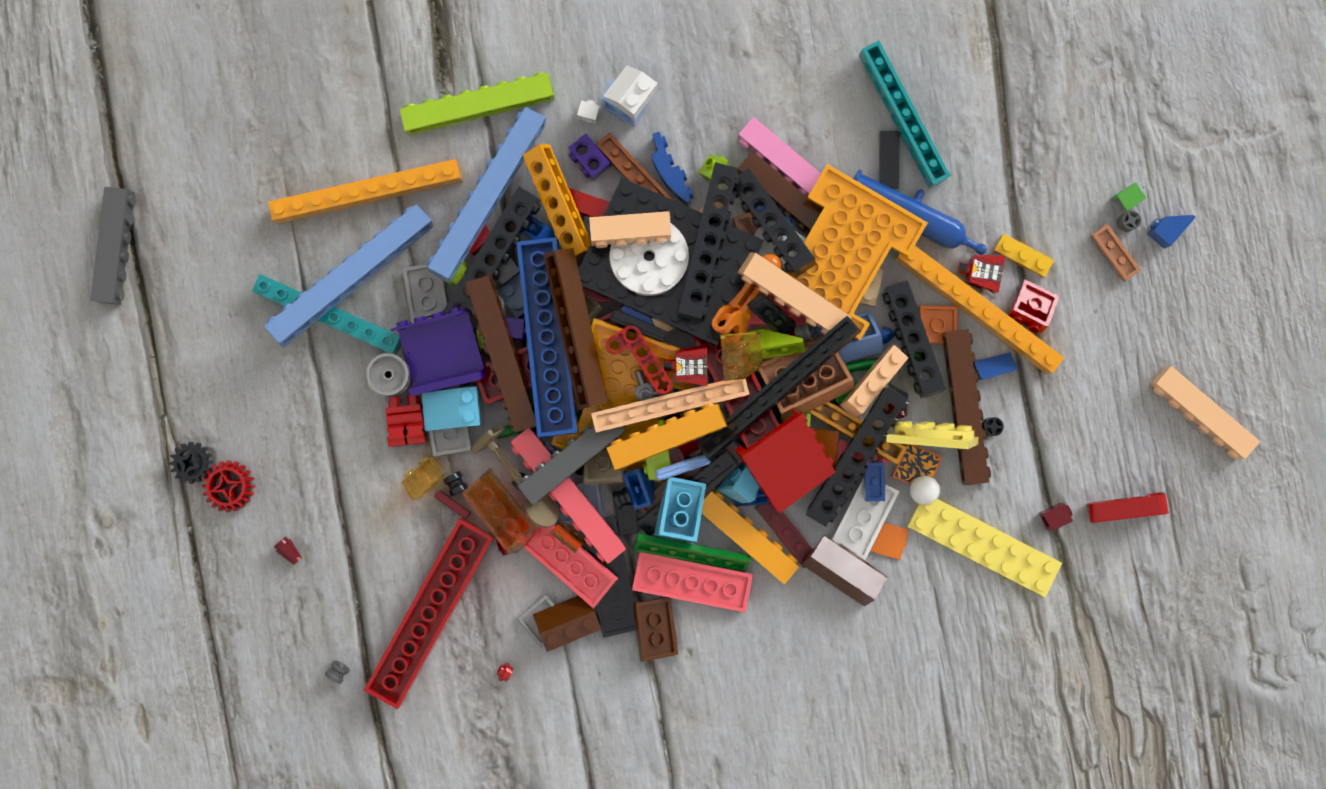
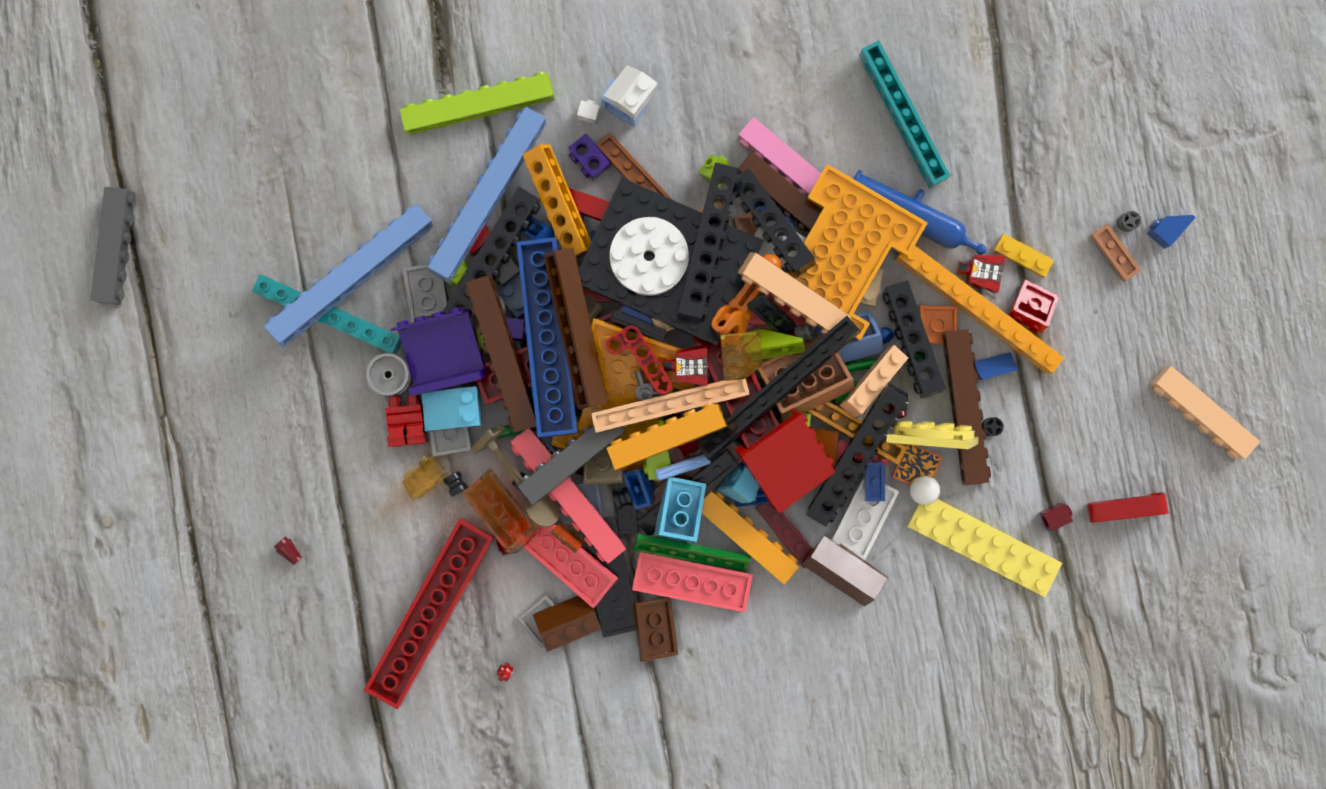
black gear [169,442,214,484] -> none
red gear [201,460,256,512] -> none
light orange brick [268,159,463,224] -> none
dark grey wheel [325,660,350,684] -> none
dark red tile [434,490,472,519] -> none
light nougat brick [589,211,671,248] -> none
blue slope [651,132,693,206] -> none
orange piece [870,522,909,560] -> none
black tile [879,131,899,189] -> none
bright green panel [1111,182,1146,211] -> none

